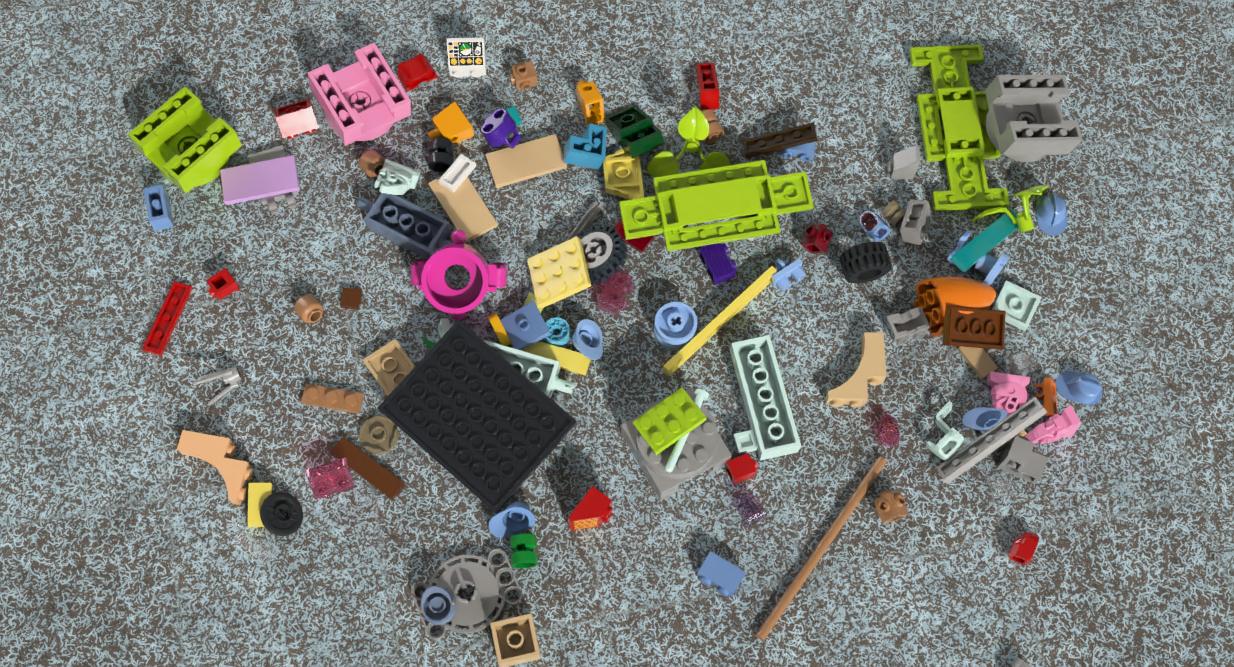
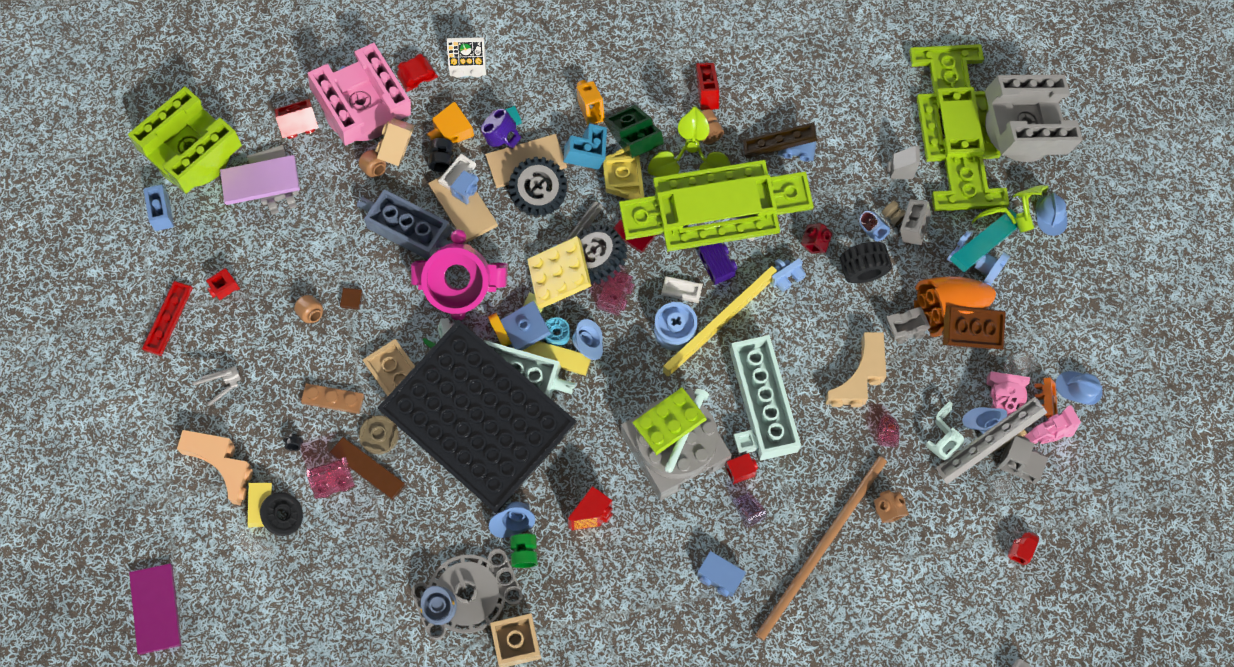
light aqua piece [374,159,421,195] -> none
medium nougat brick [509,61,538,90] -> none
tan tile [957,347,998,380] -> none
light aqua plate [992,280,1042,331] -> none
none -> magenta tile [129,563,182,655]
none -> black plate [283,434,303,451]
none -> tan brick [376,118,415,166]
none -> medium blue brick [450,171,479,205]
none -> wheel [509,157,567,217]
none -> white tile [661,276,703,303]

